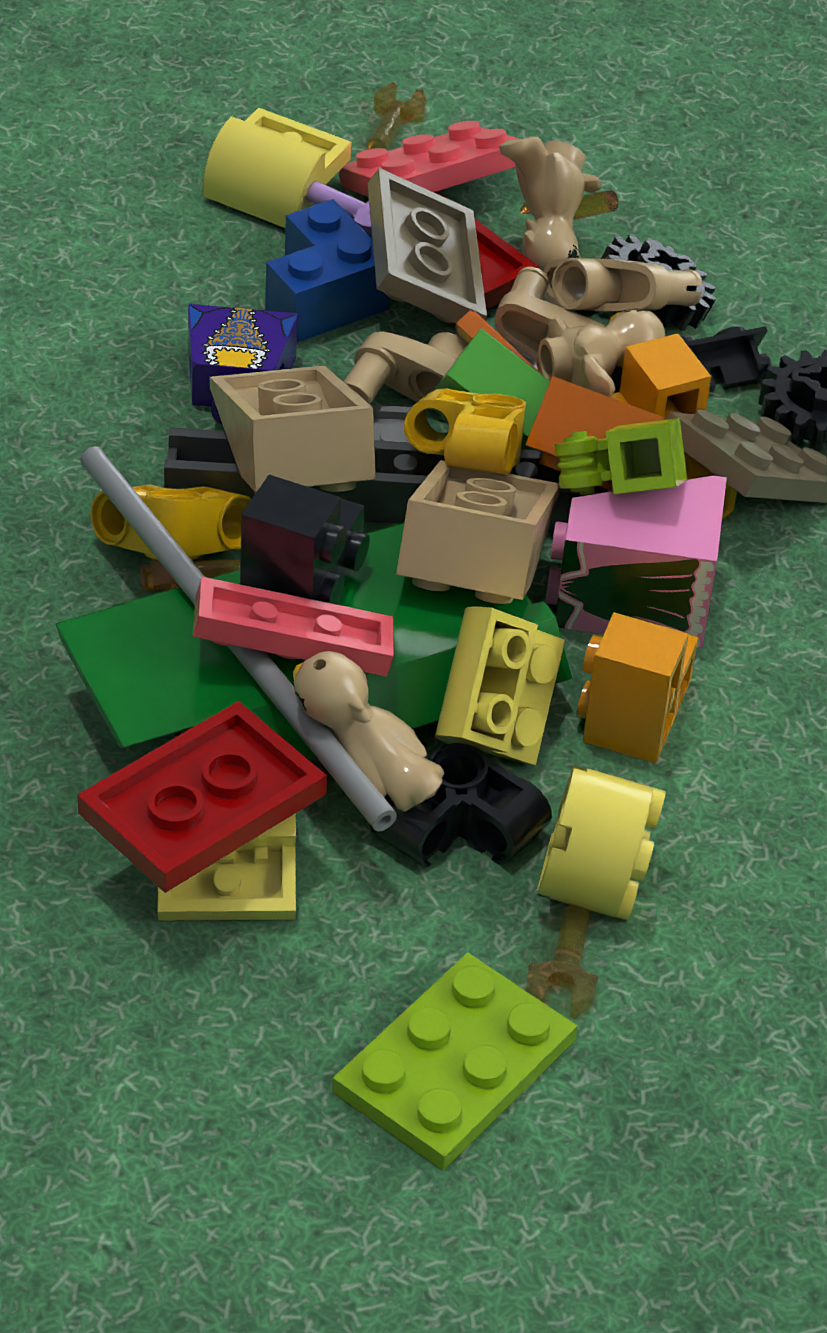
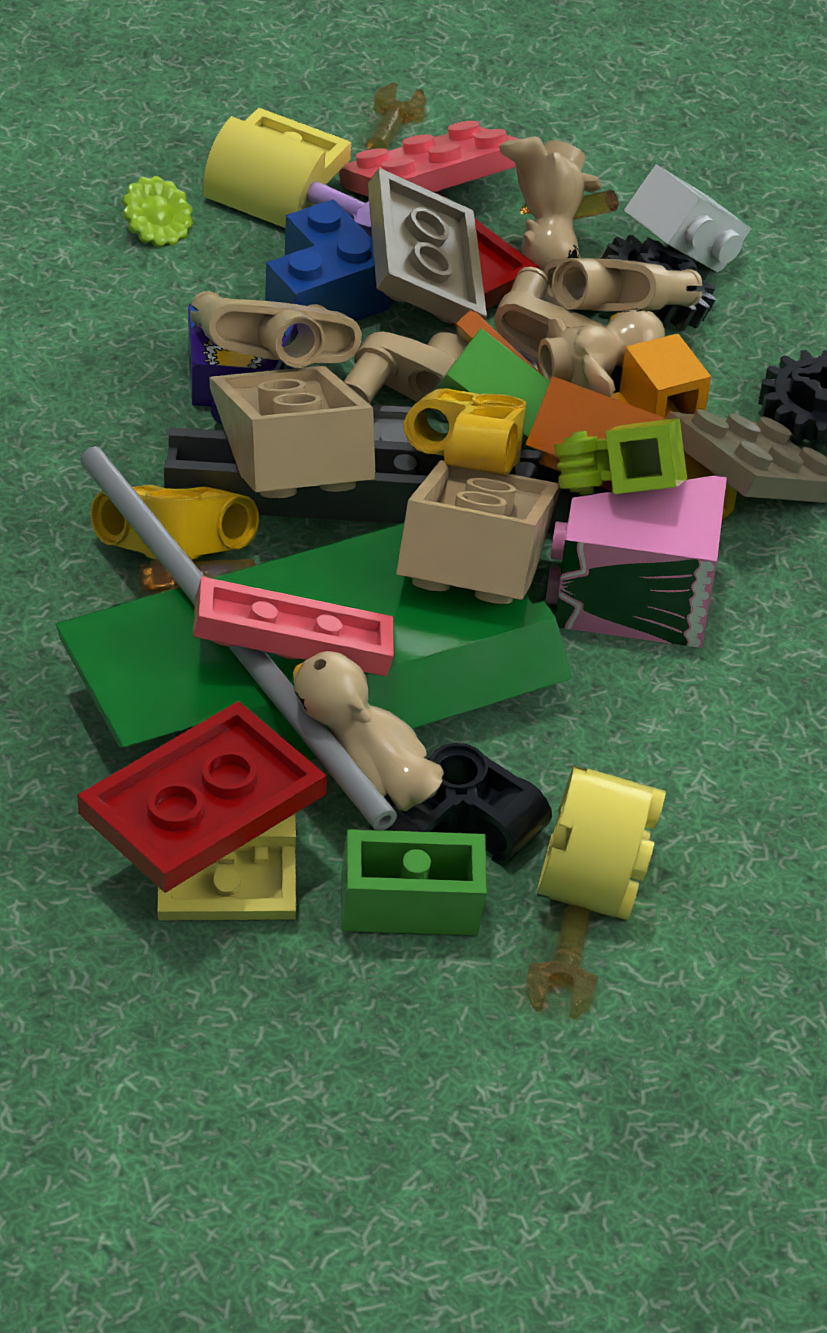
black brick [240,474,370,605] -> none
lime plate [332,952,578,1170] -> none
light yellow brick [435,607,565,765] -> none
light orange brick [576,612,699,763] -> none
black hinge [681,326,772,392] -> none
none -> lime piece [122,176,193,248]
none -> tan connector [190,291,362,368]
none -> bright green brick [341,829,487,936]
none -> white brick [624,164,752,272]

